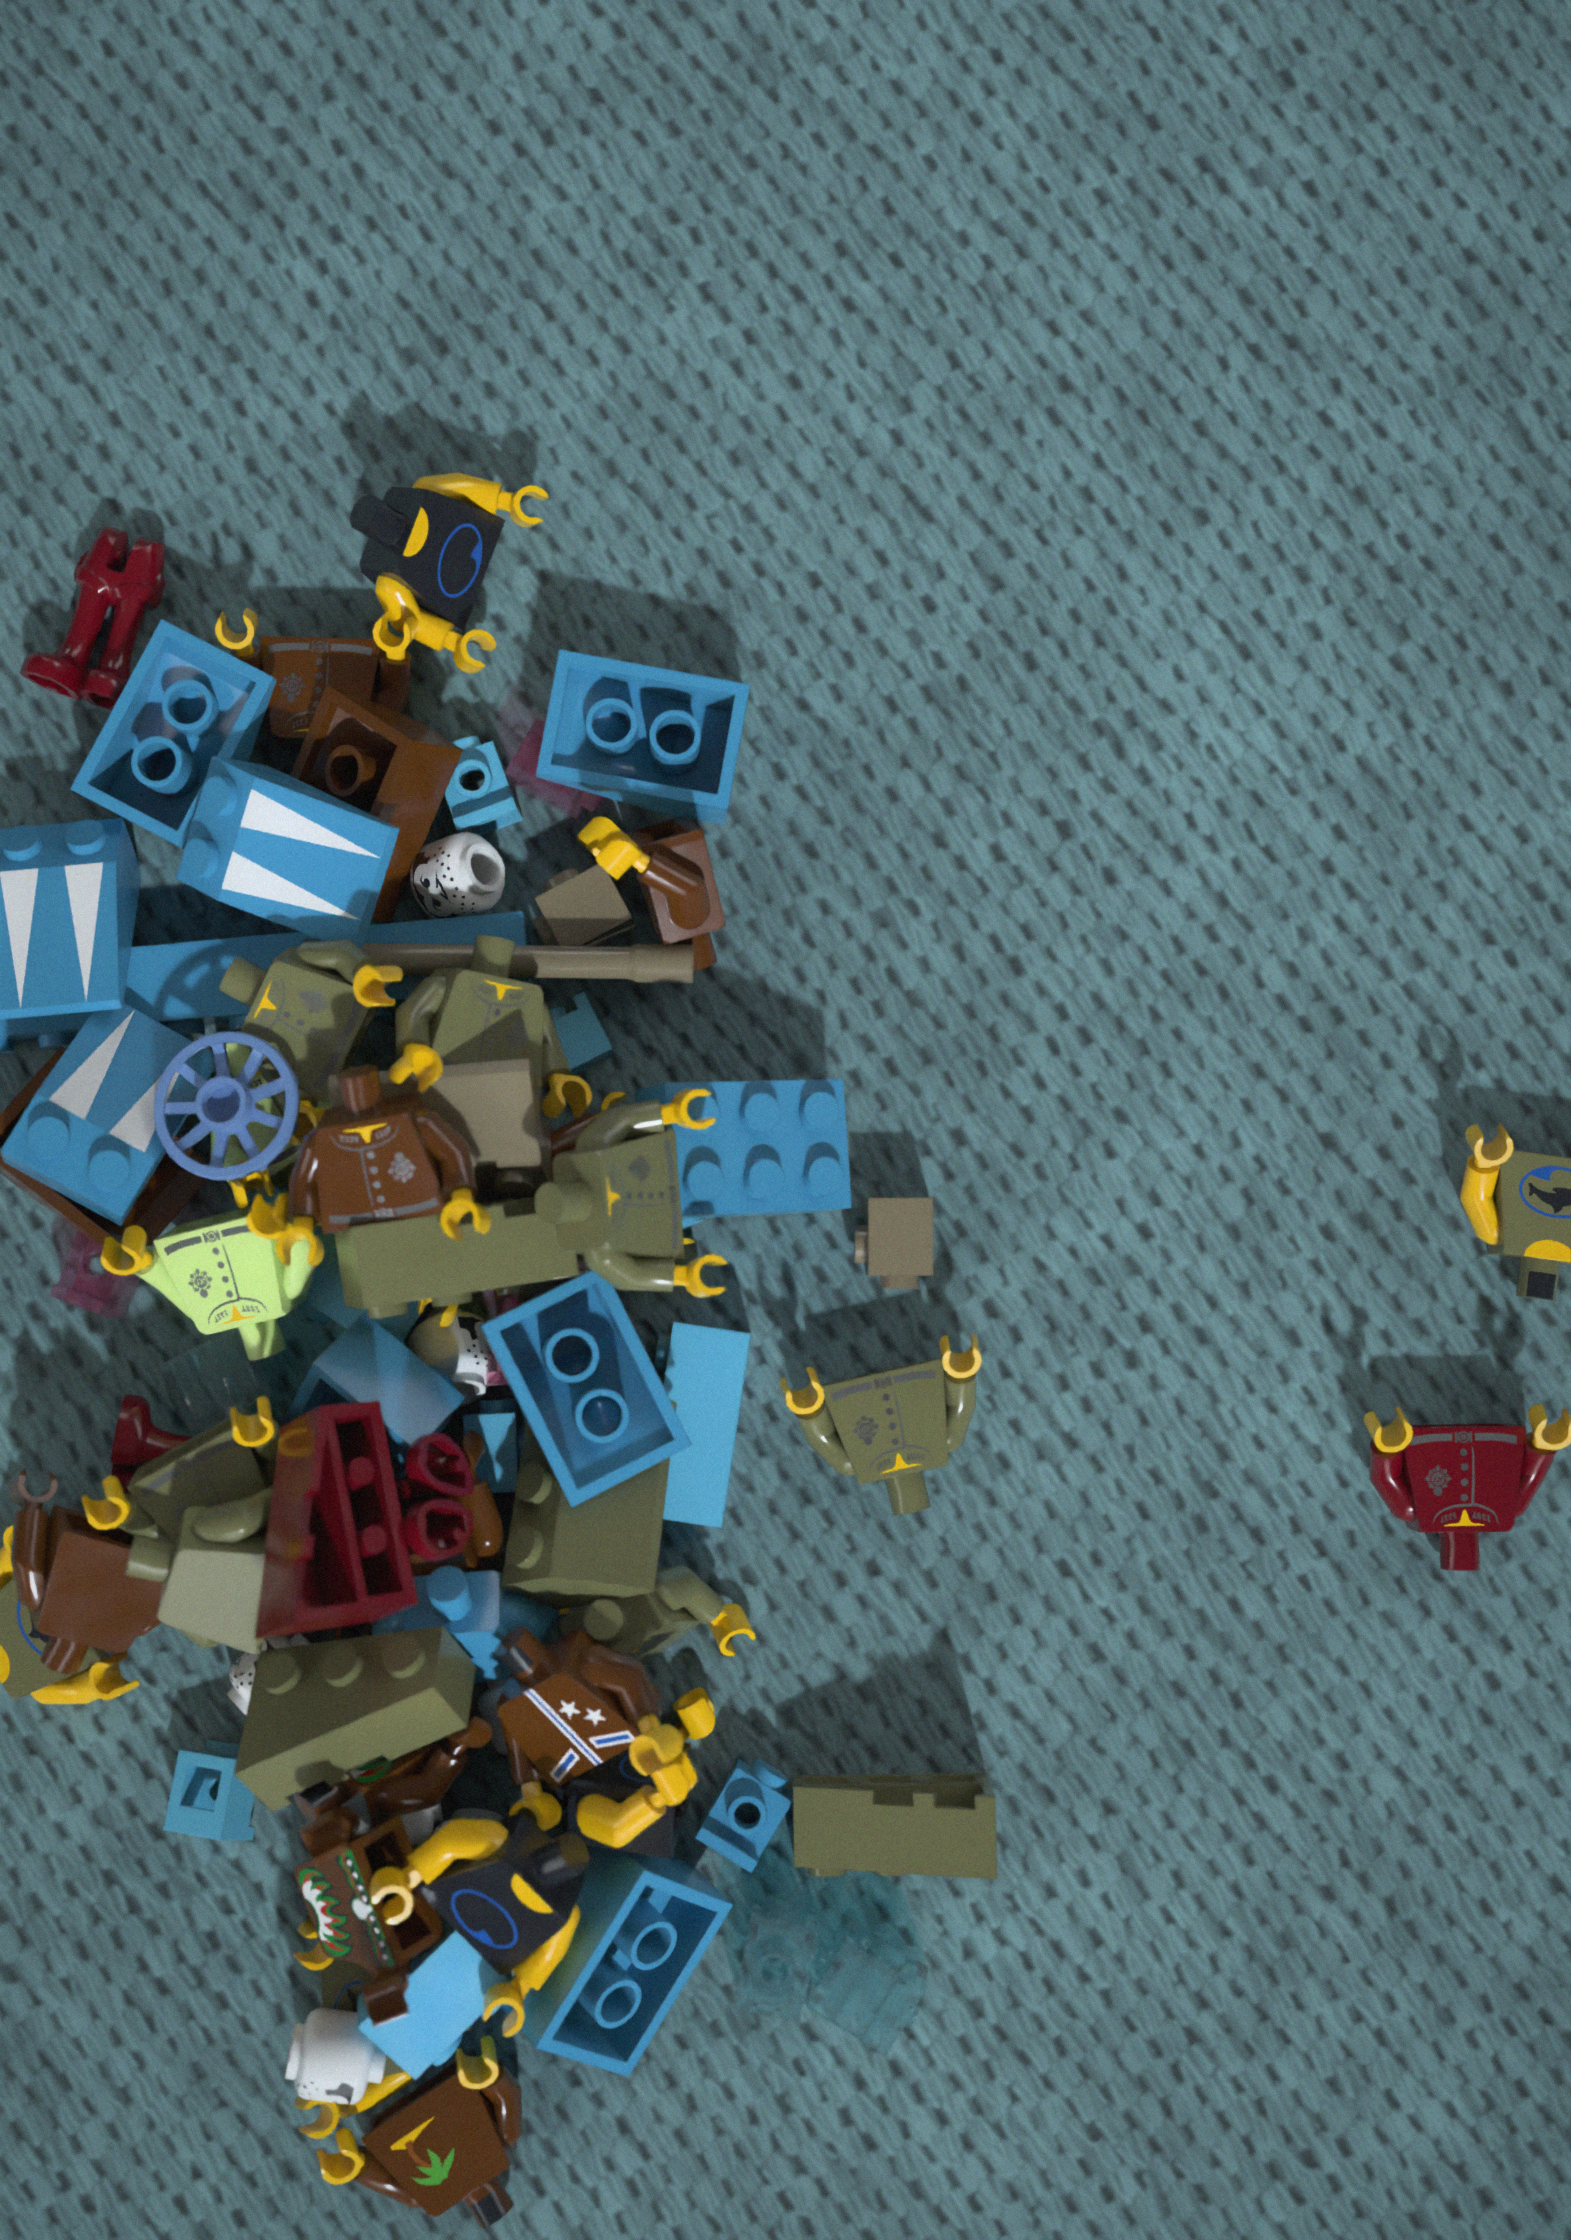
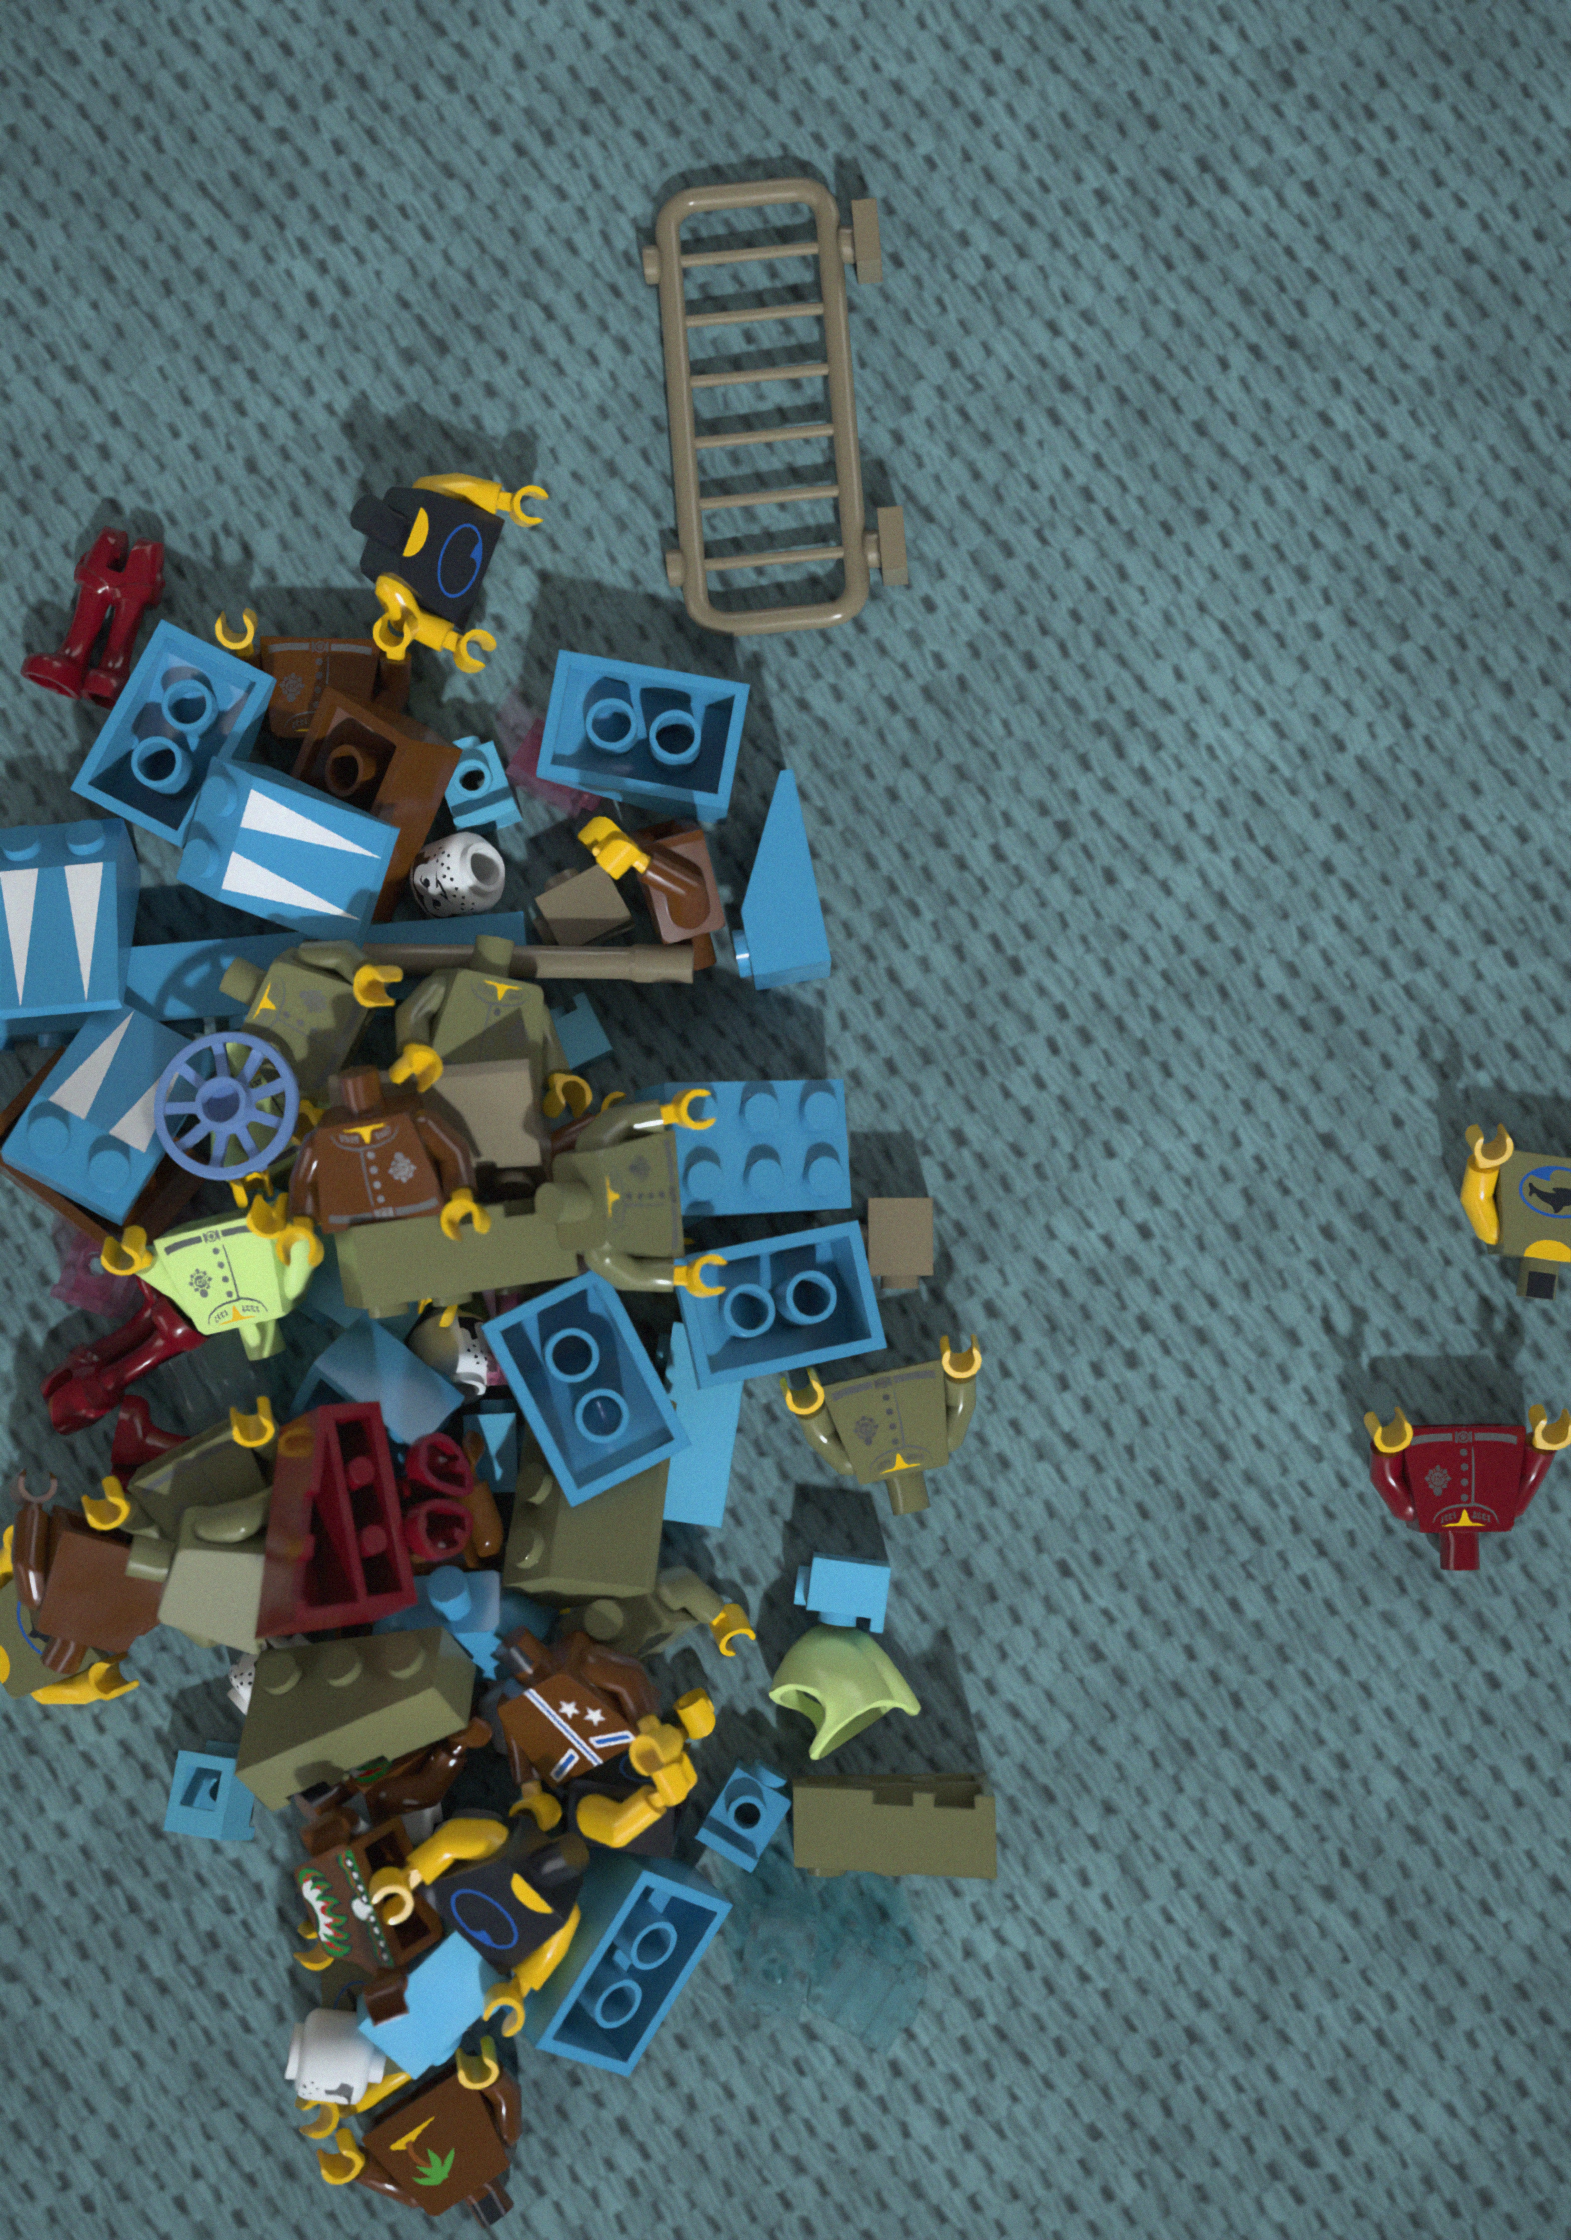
none -> dark red piece [39,1273,212,1436]
none -> dark tan bar [642,176,908,637]
none -> dark azure slope [674,1220,887,1390]
none -> dark azure slope [731,768,831,991]
none -> yellowish green piece [769,1623,921,1760]
none -> medium azure brick [793,1551,891,1633]

